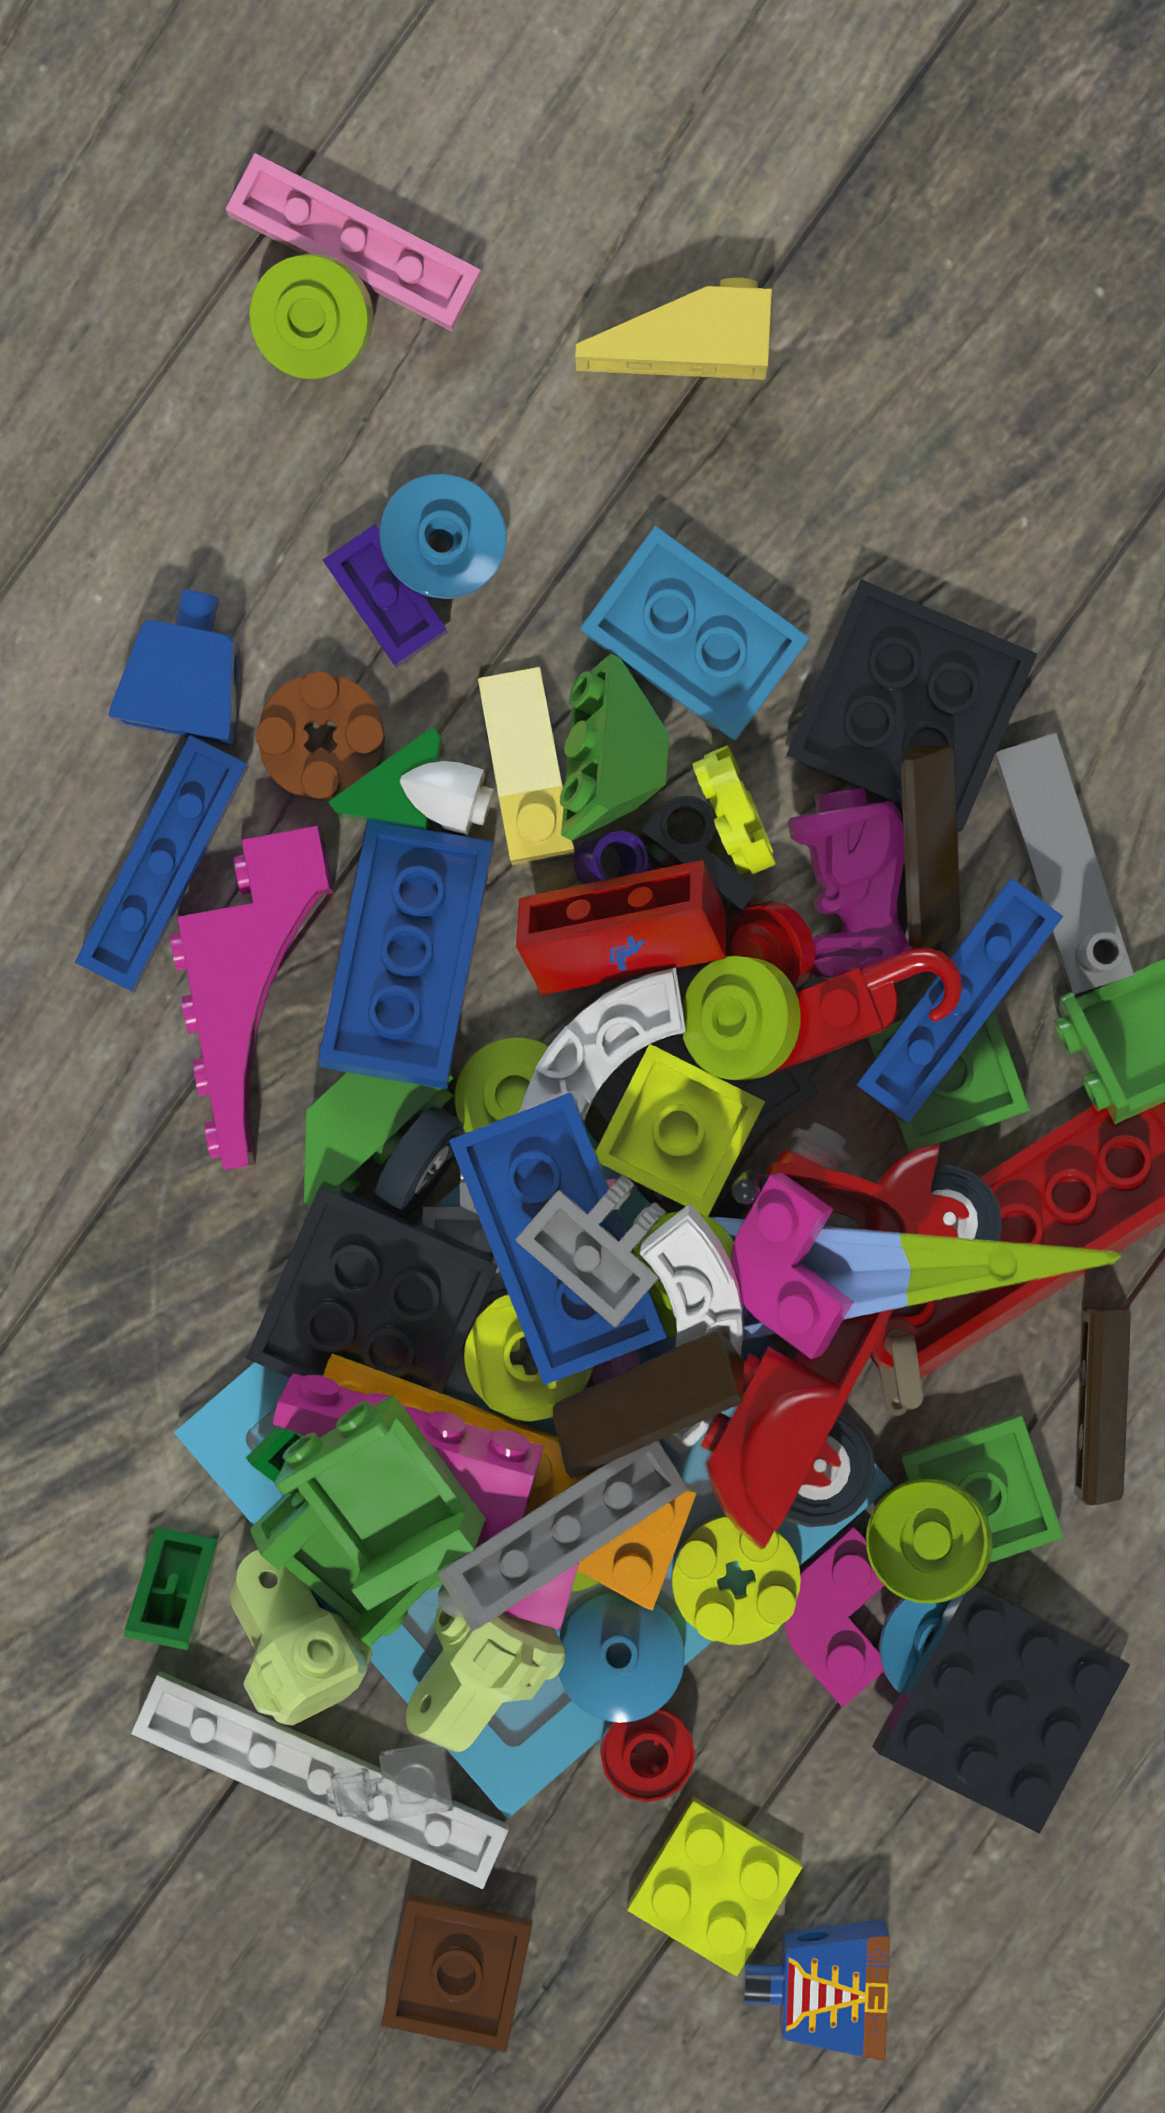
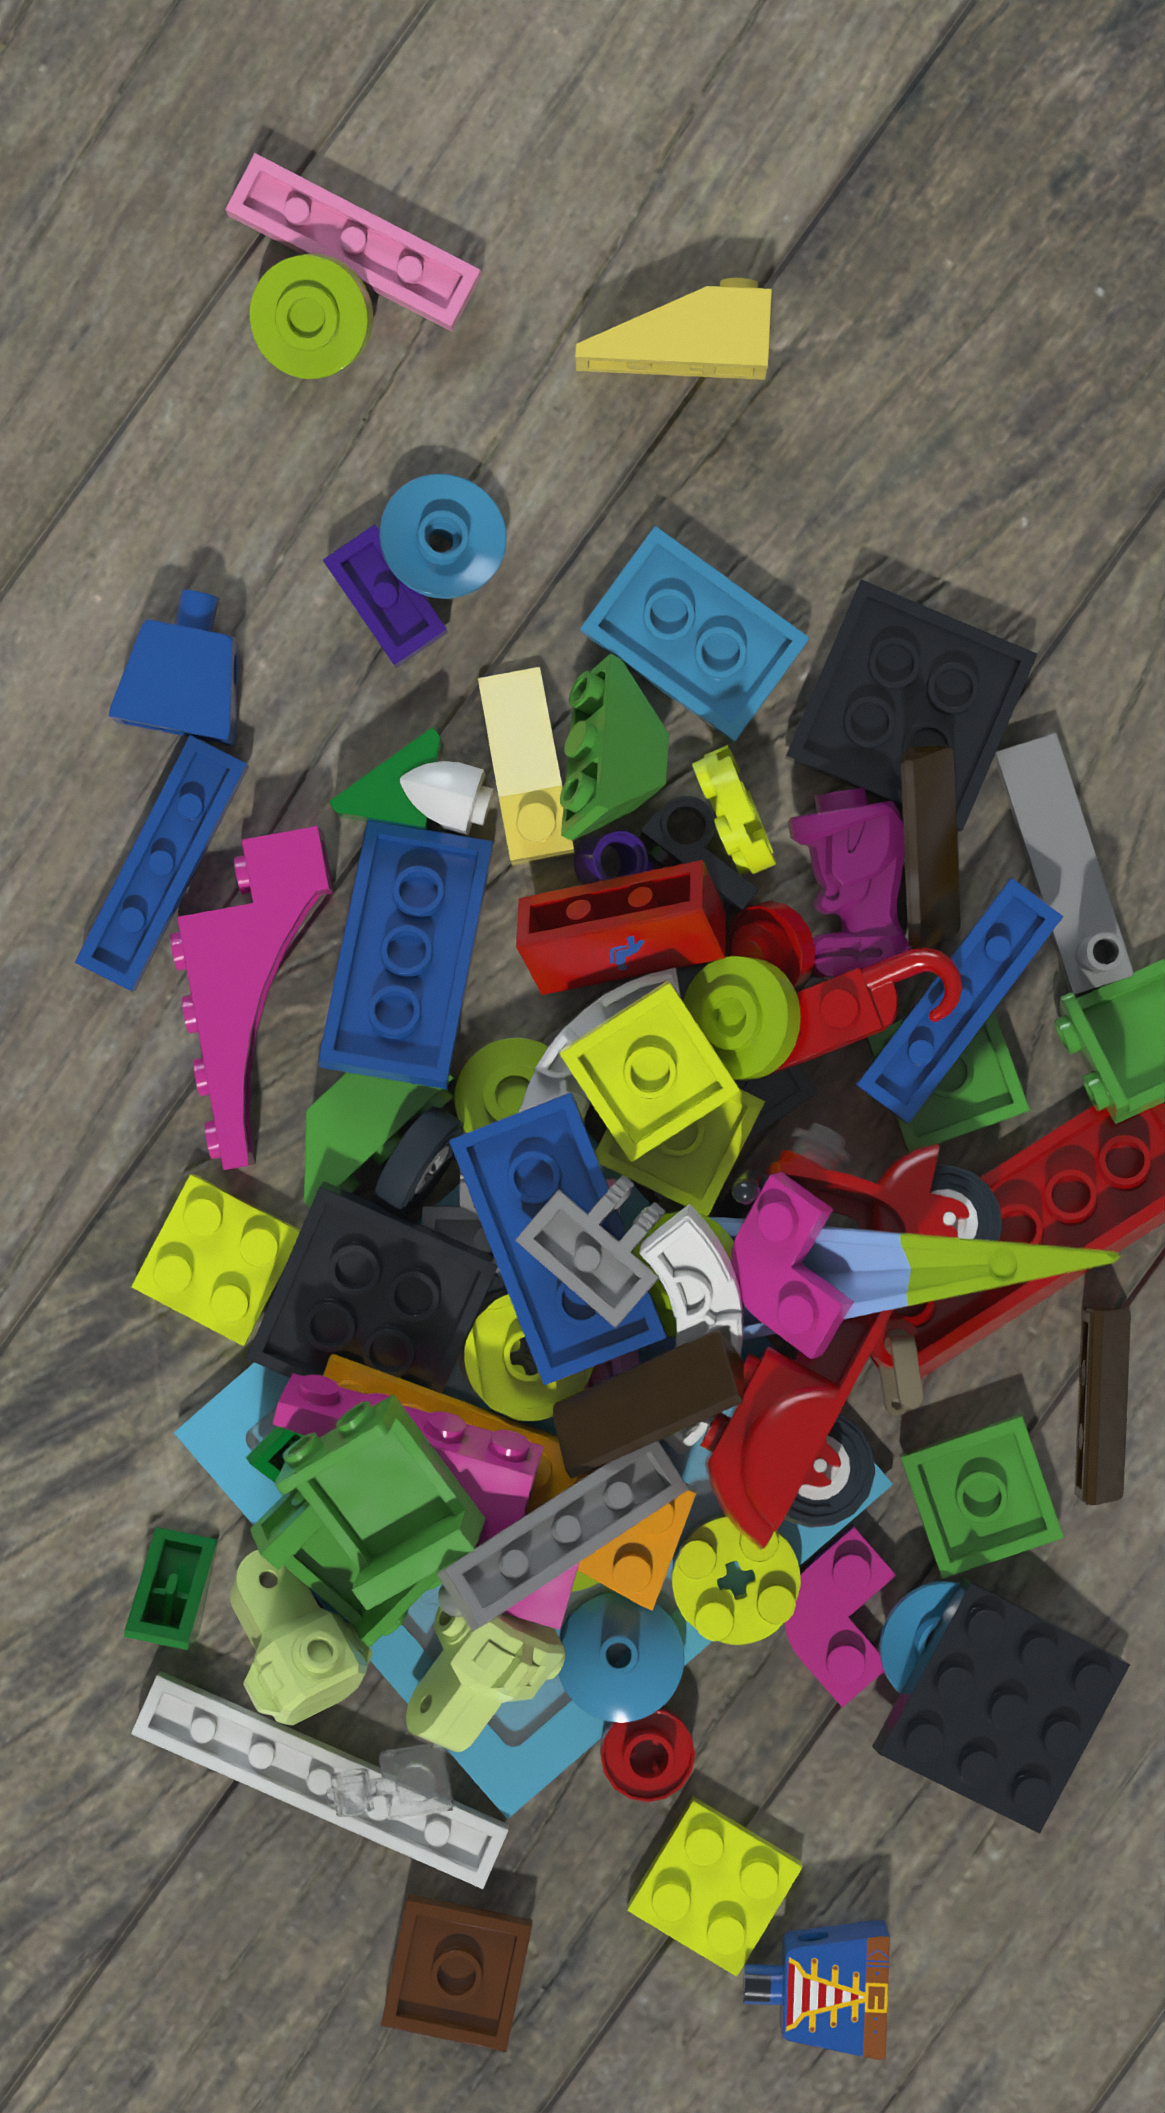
dark orange plate [256,671,385,801] -> none
lime piece [866,1479,992,1604] -> none
none -> neon yellow plate [131,1174,301,1346]
none -> neon yellow plate [559,980,741,1162]

